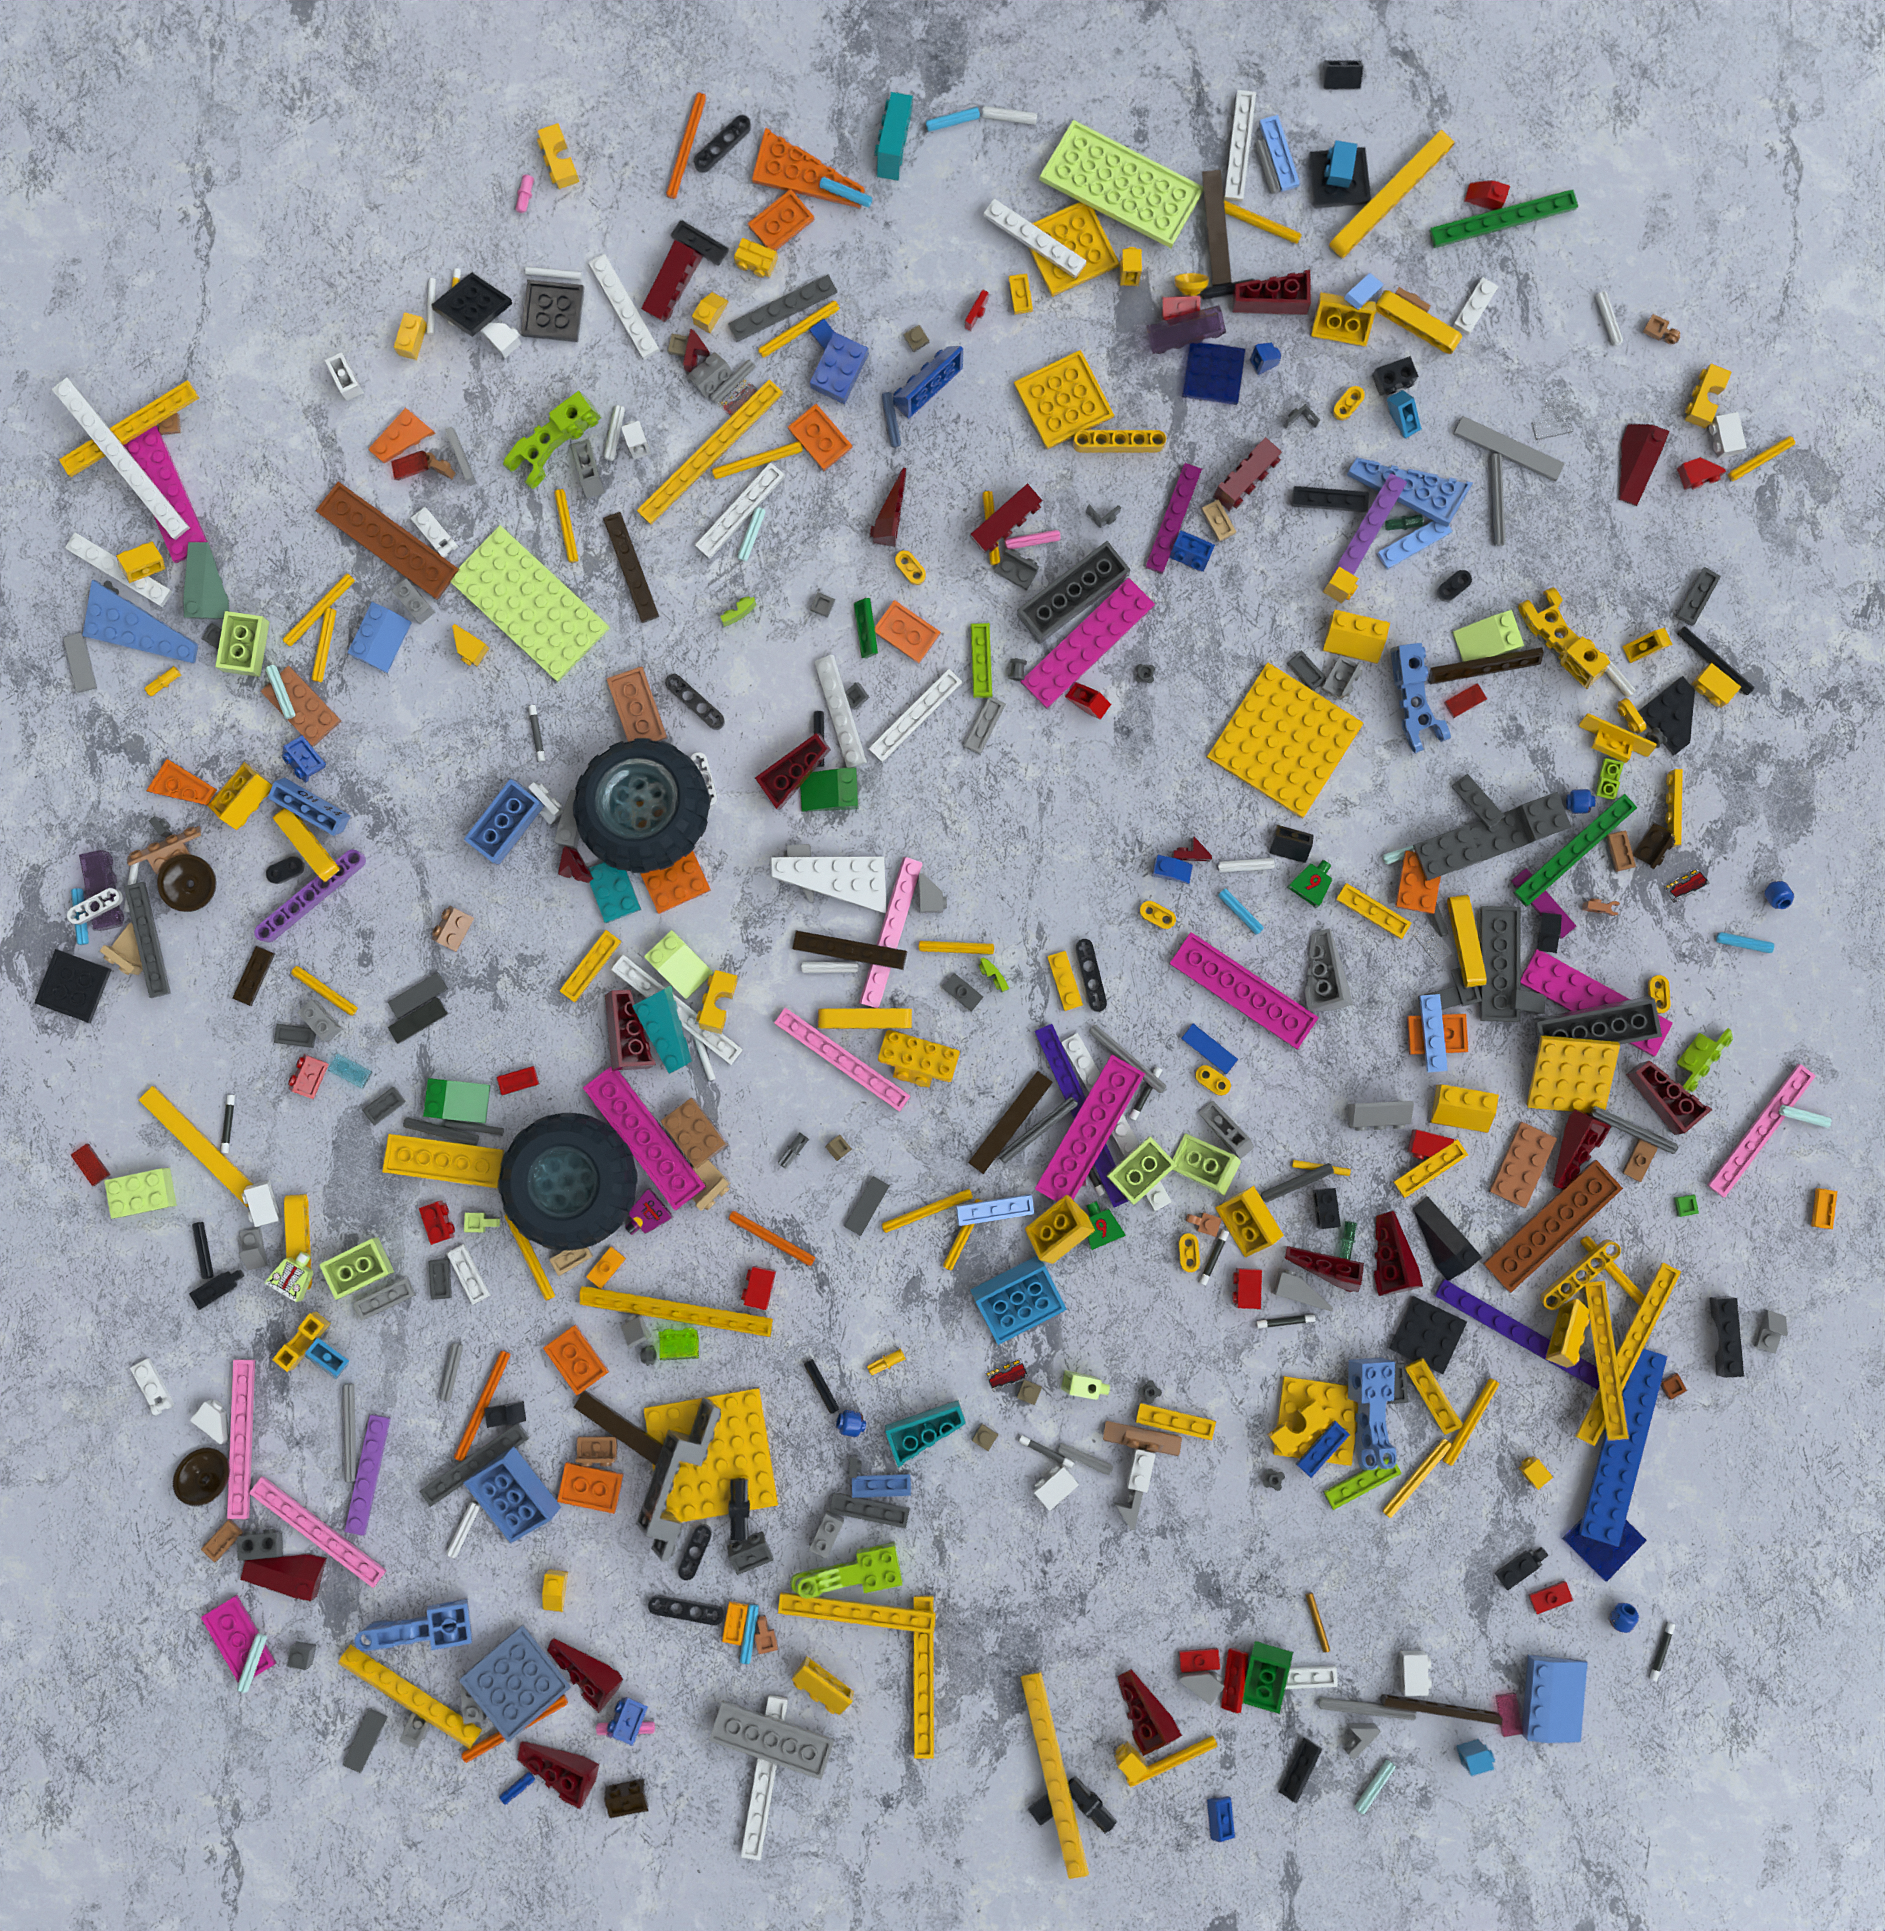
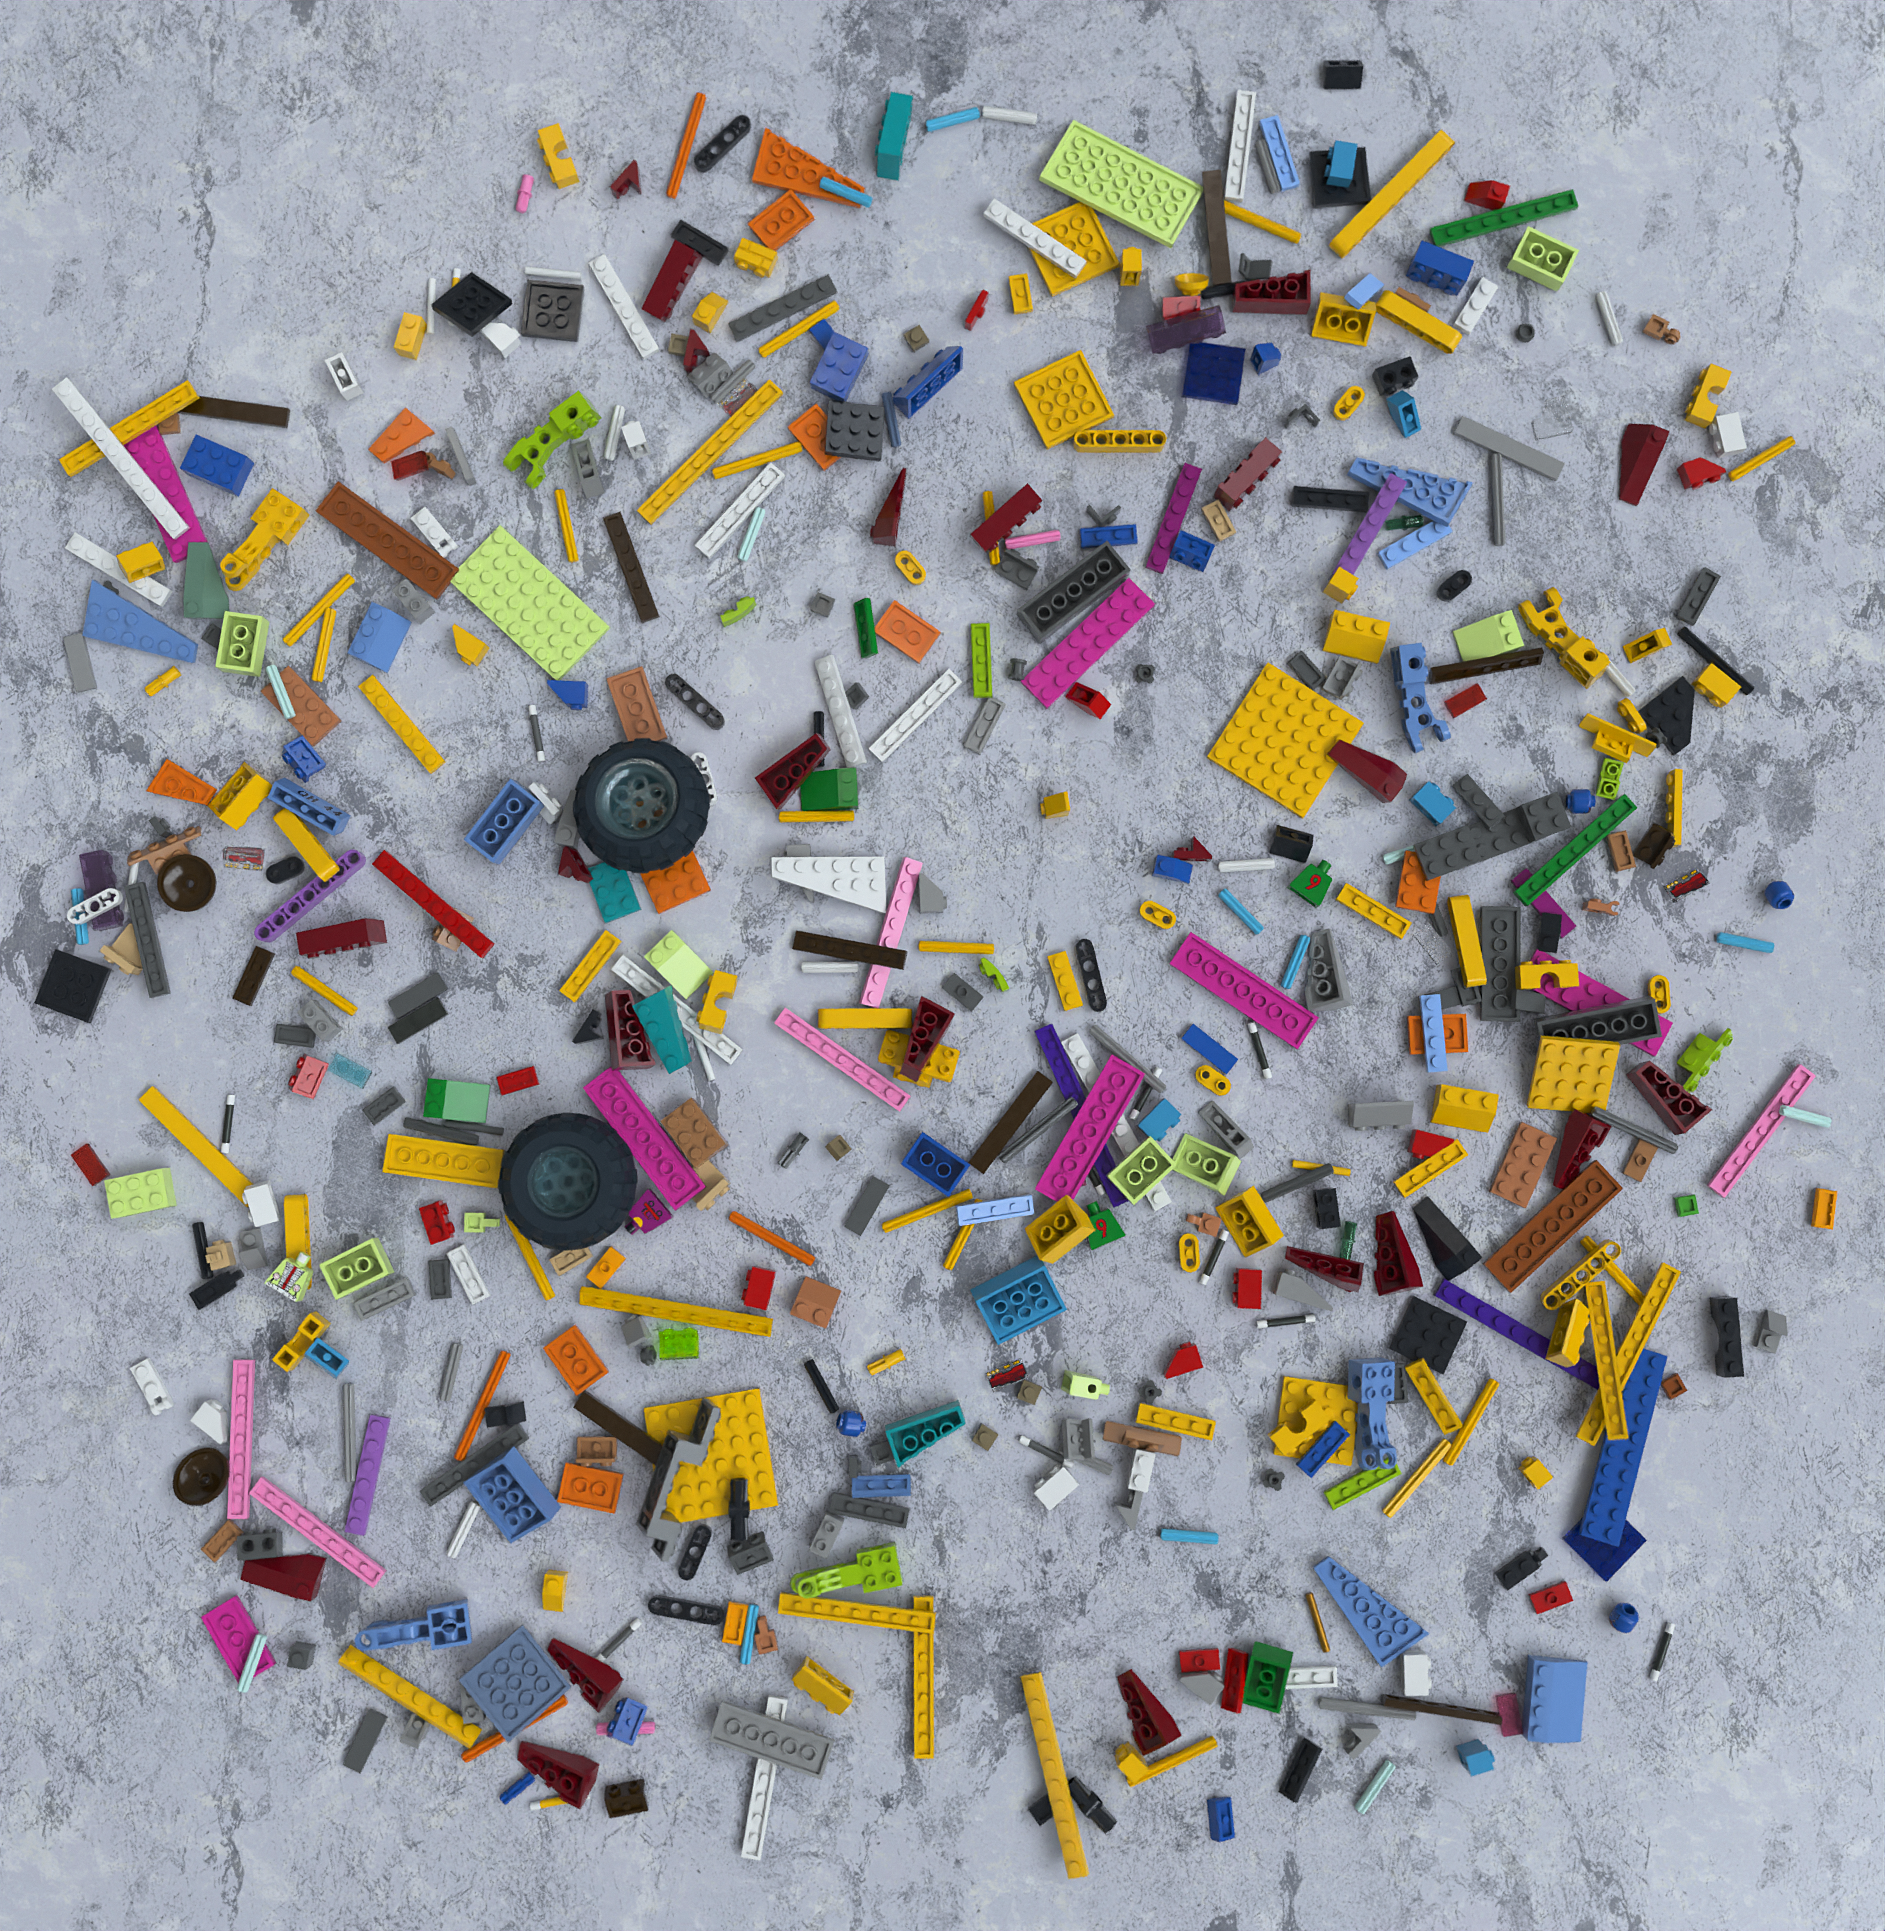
none -> dark brown tile [177,396,290,428]
none -> blue brick [180,434,255,497]
none -> tan brick [206,1240,236,1271]
none -> yellow brick [220,488,310,591]
none -> clear slope [223,845,265,871]
none -> dark red wedge [296,918,387,959]
none -> yellow plate [358,675,446,774]
none -> red plate [372,850,495,958]
none -> yellow bar [530,1793,590,1811]
none -> blue slope [547,680,588,711]
none -> black slope [572,1009,604,1045]
none -> dark grey bar [595,1618,642,1662]
none -> dark red slope [610,159,642,199]
none -> yellow axle [779,810,854,822]
none -> nougat slope [790,1276,841,1329]
none -> black plate [825,400,884,462]
none -> dark grey plate [870,1440,895,1466]
none -> dark red wedge [900,996,955,1082]
none -> blue brick [901,1132,970,1197]
none -> yellow slope [1040,791,1070,819]
none -> light grey bracket [1062,1418,1095,1461]
none -> blue tile [1079,524,1138,549]
none -> dark azure brick [1136,1098,1182,1142]
none -> medium azure axle [1160,1529,1219,1544]
none -> red slope [1163,1341,1203,1379]
none -> dark grey bracket [1238,253,1272,280]
none -> pearl dark grey bar [1247,1022,1272,1079]
none -> medium azure axle [1280,935,1310,989]
none -> medium blue wing [1313,1556,1429,1668]
none -> dark red wedge [1327,740,1407,803]
none -> blue brick [1406,241,1474,296]
none -> dark azure brick [1409,781,1456,826]
none -> yellowish green brick [1507,226,1579,292]
none -> yellow arch [1515,960,1579,990]
none -> dark grey plate [1516,323,1535,343]

